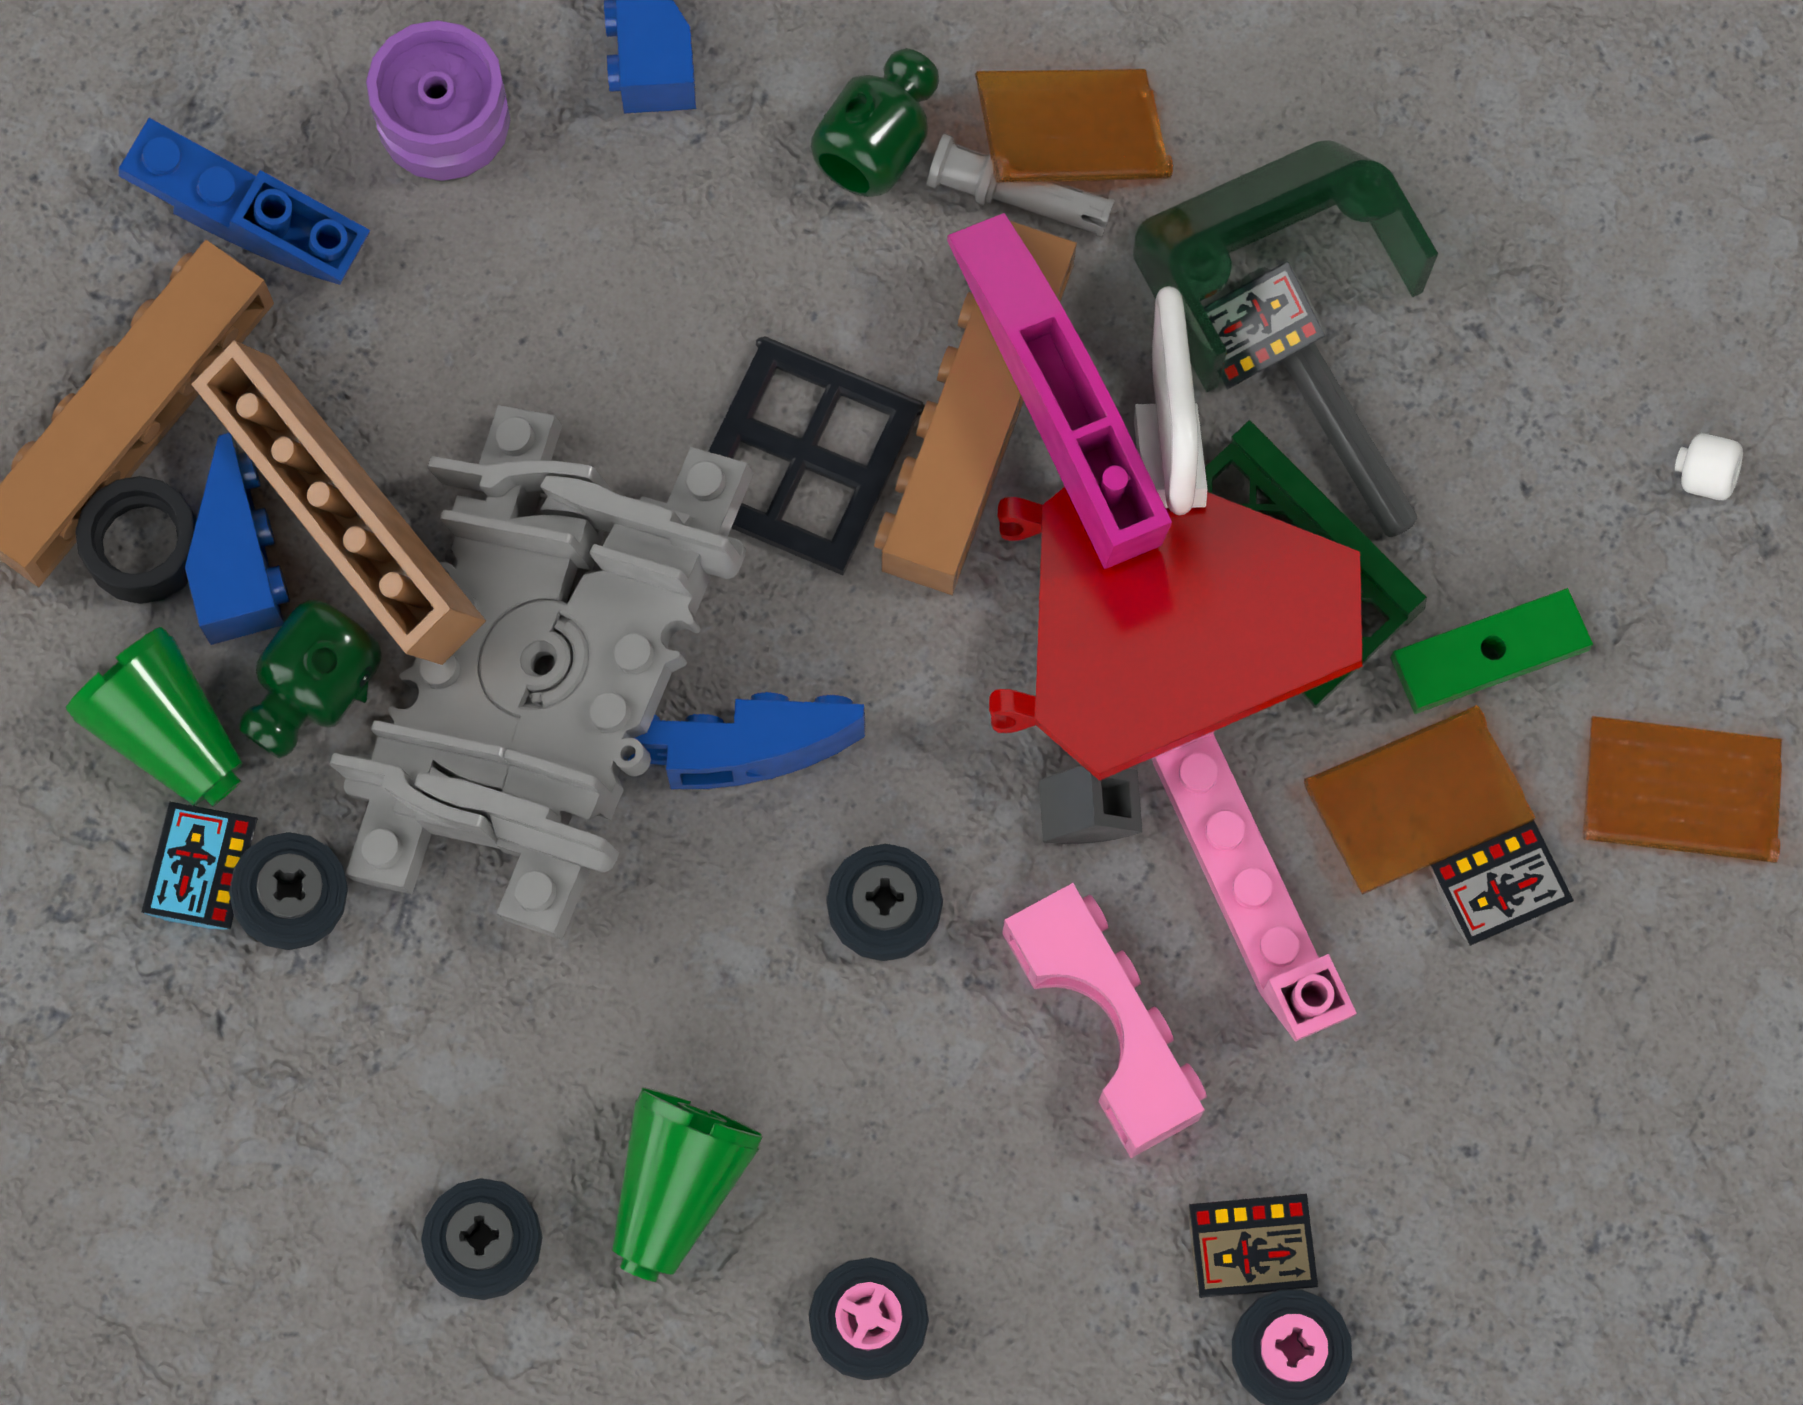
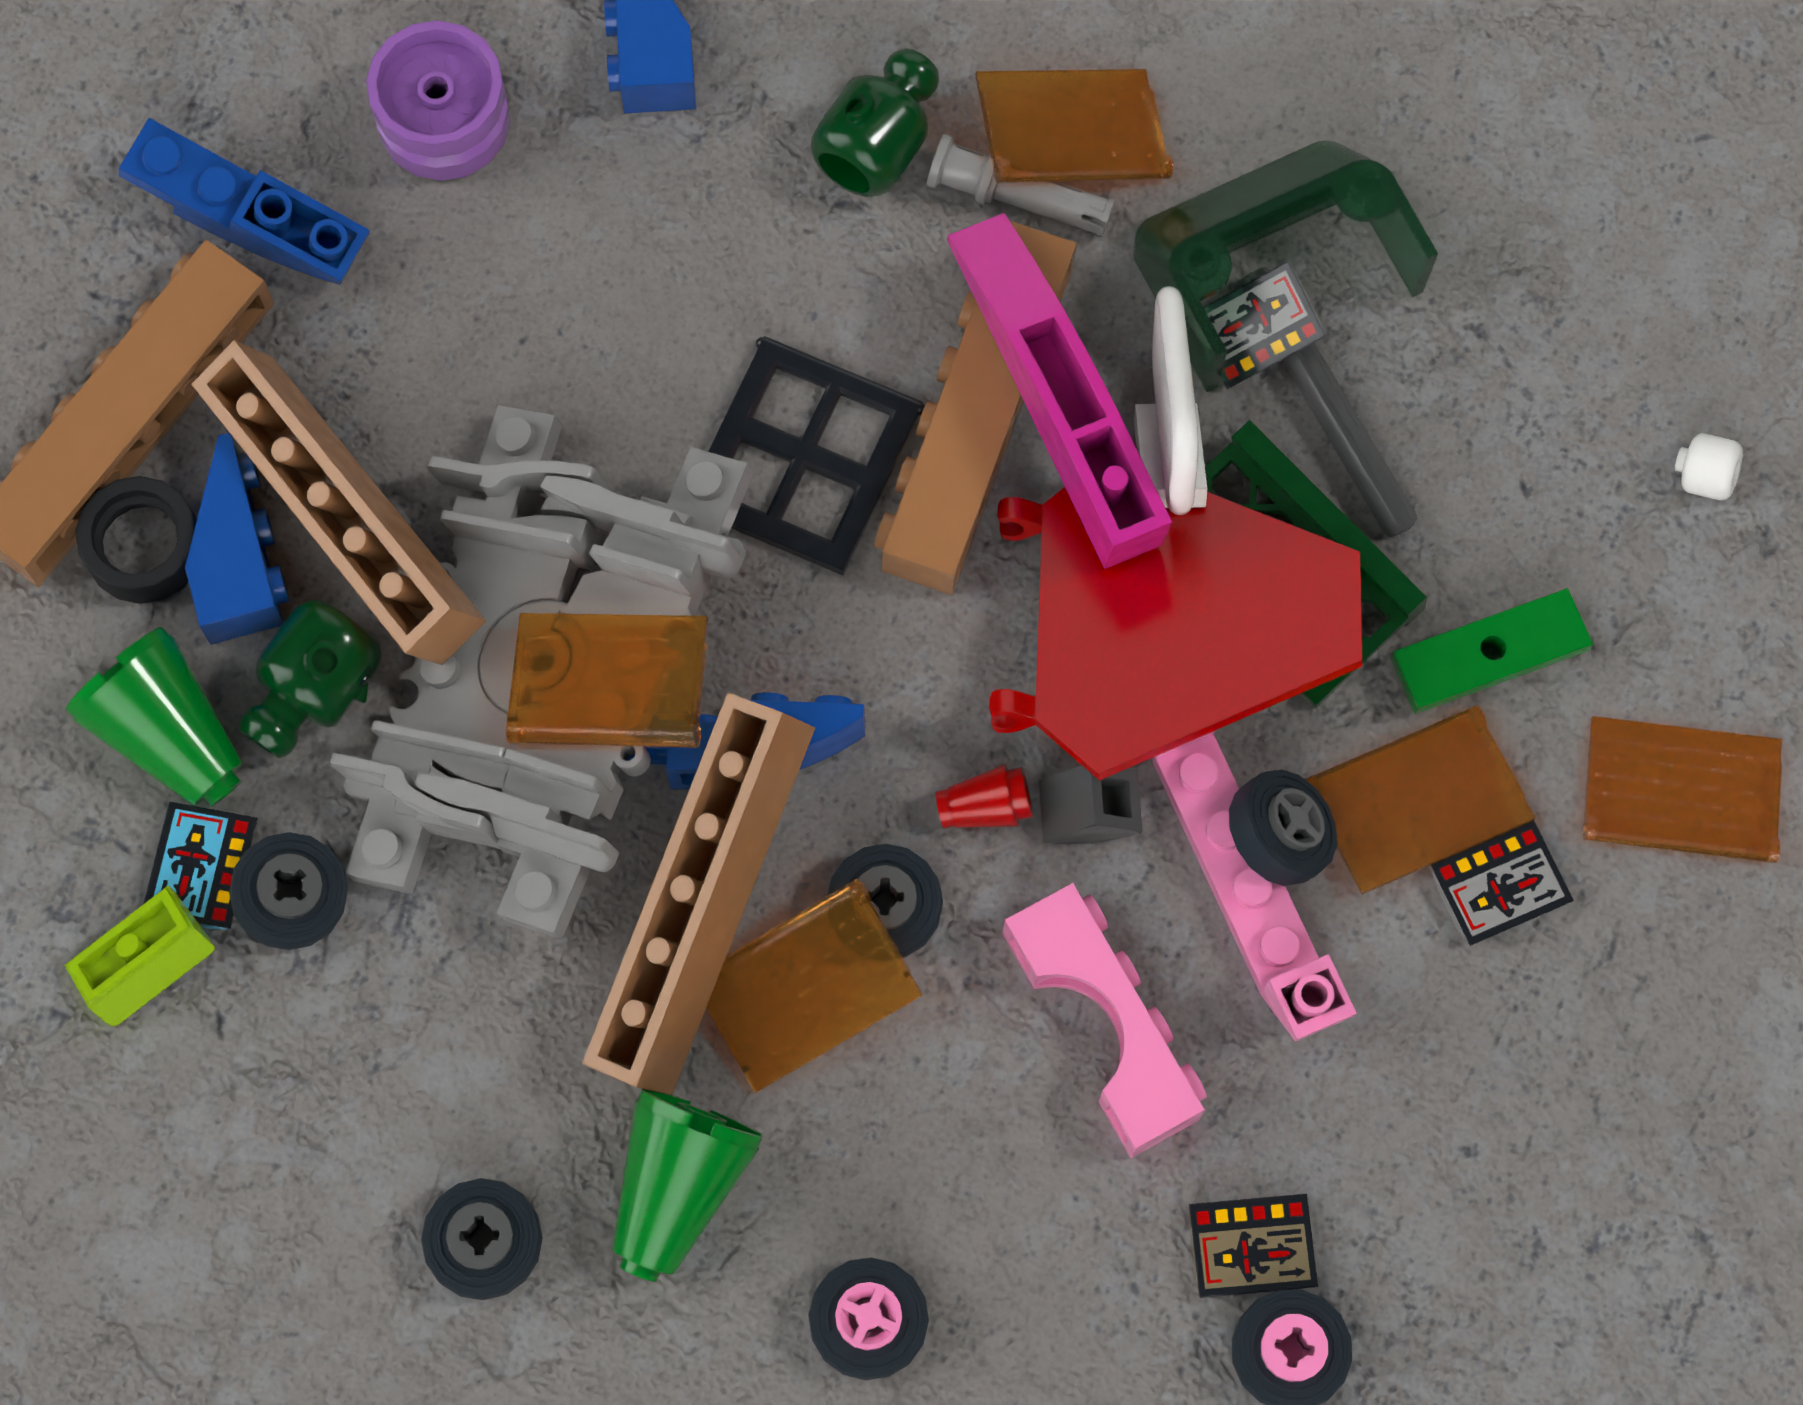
none -> lime slope [64,885,215,1027]
none -> clear orange piece [506,613,708,748]
none -> medium nougat brick [582,692,816,1095]
none -> clear orange piece [706,878,923,1093]
none -> red cone [935,764,1033,829]
none -> black wheel [1229,769,1337,886]

